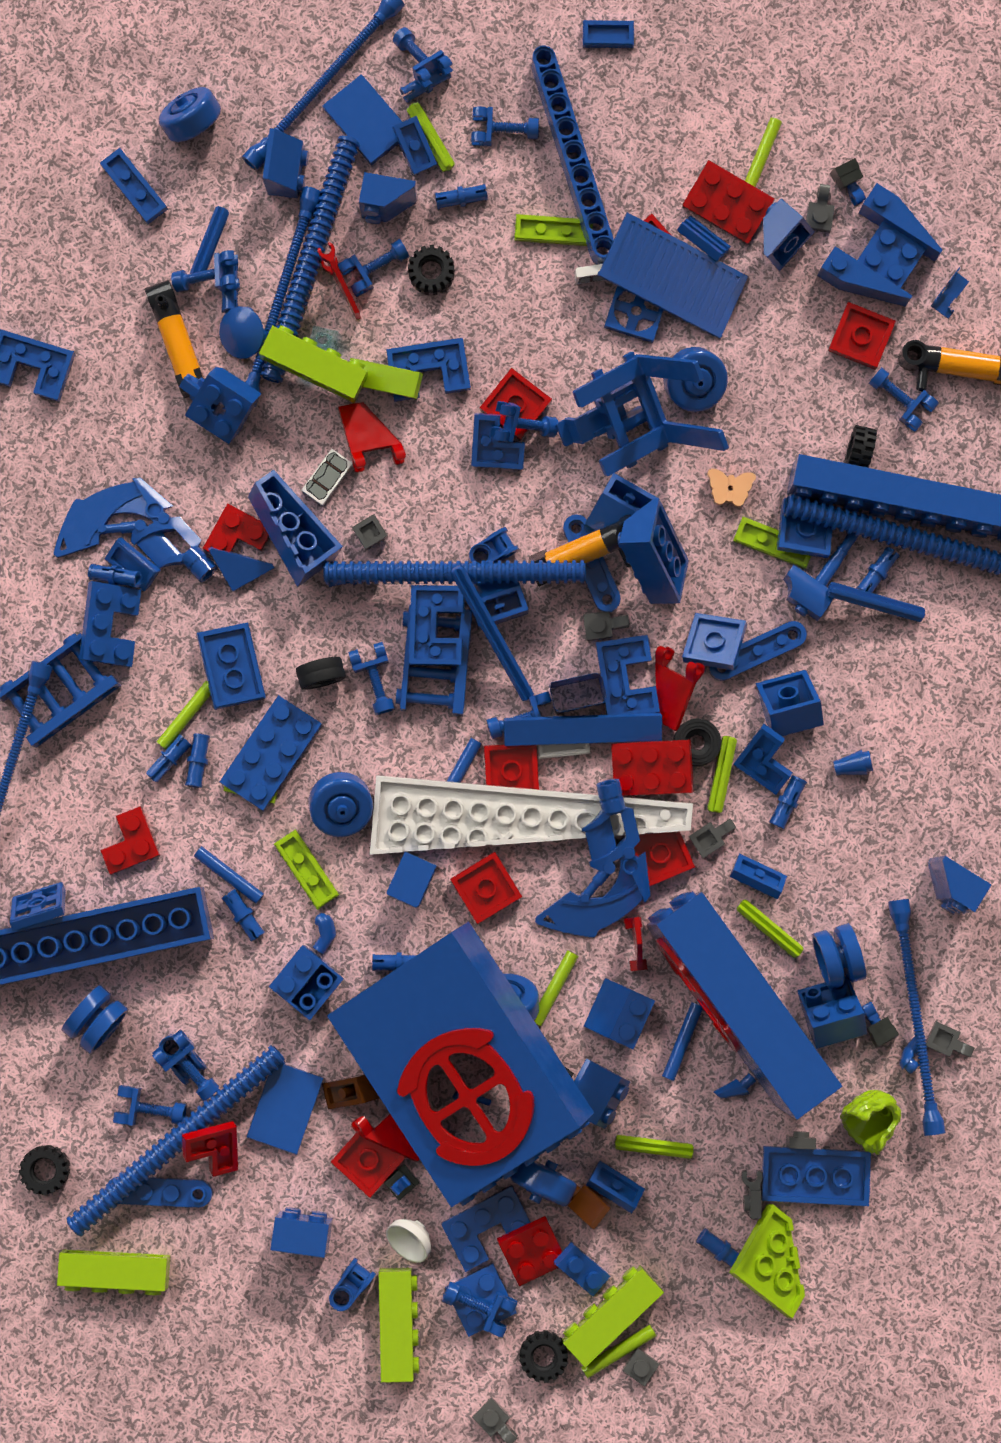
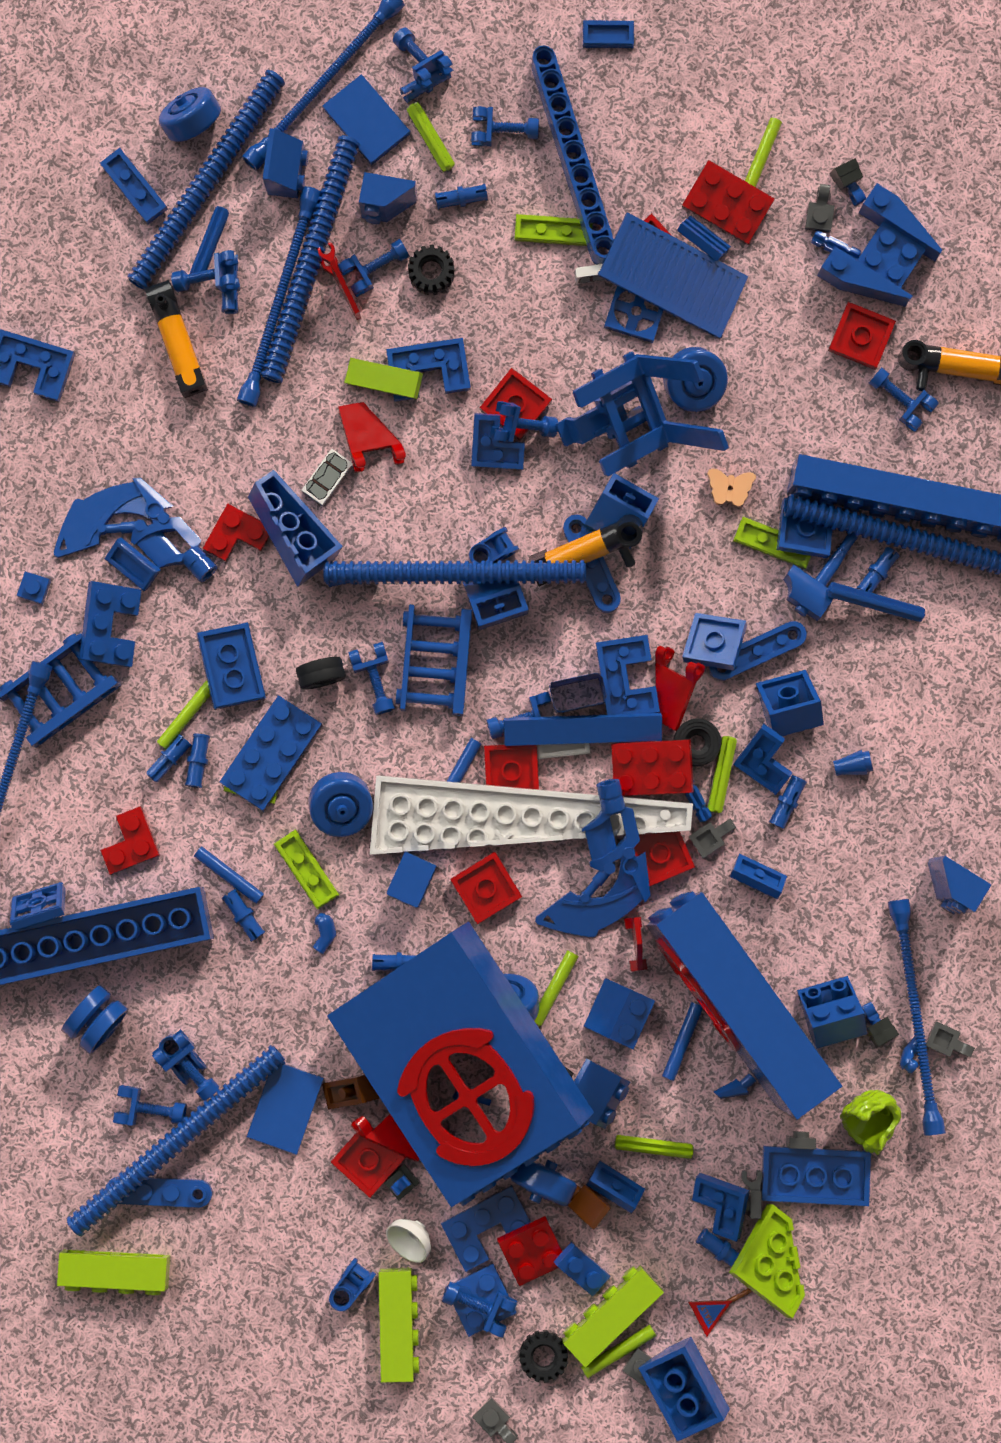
black tyre [19,1145,70,1195] -> none
blue pin [88,564,142,588] -> none
blue hinge [179,367,262,444] -> none
red plate [182,1121,238,1177] -> none
blue tile [208,547,274,591] -> none
blue dish [219,306,267,359] -> none
lime brick [259,325,368,403] -> none
blue slope [269,945,344,1020] -> none
blue piece [270,1207,333,1258] -> none
clear light blue plate [310,326,340,351] -> none
dark grey plate [352,514,388,551] -> none
blue plate [392,116,437,175] -> none
blue plate [409,585,464,666] -> none
blue axle [450,565,534,701] -> none
dark grey plate [583,612,630,641] -> none
blue slope [618,498,689,604] -> none
lime axle [736,900,804,958] -> none
slope [763,198,814,271] -> none
blue wheel [812,923,867,989] -> none
black tyre [844,425,877,468] -> none
blue piece [931,267,969,319] -> none
none -> blue plate [17,571,51,605]
none -> blue piece [127,70,285,289]
none -> blue slope [638,1337,730,1442]
none -> blue axle [685,780,712,823]
none -> piece [688,1288,753,1337]
none -> blue plate [692,1173,750,1242]
none -> blue axle [811,230,861,260]

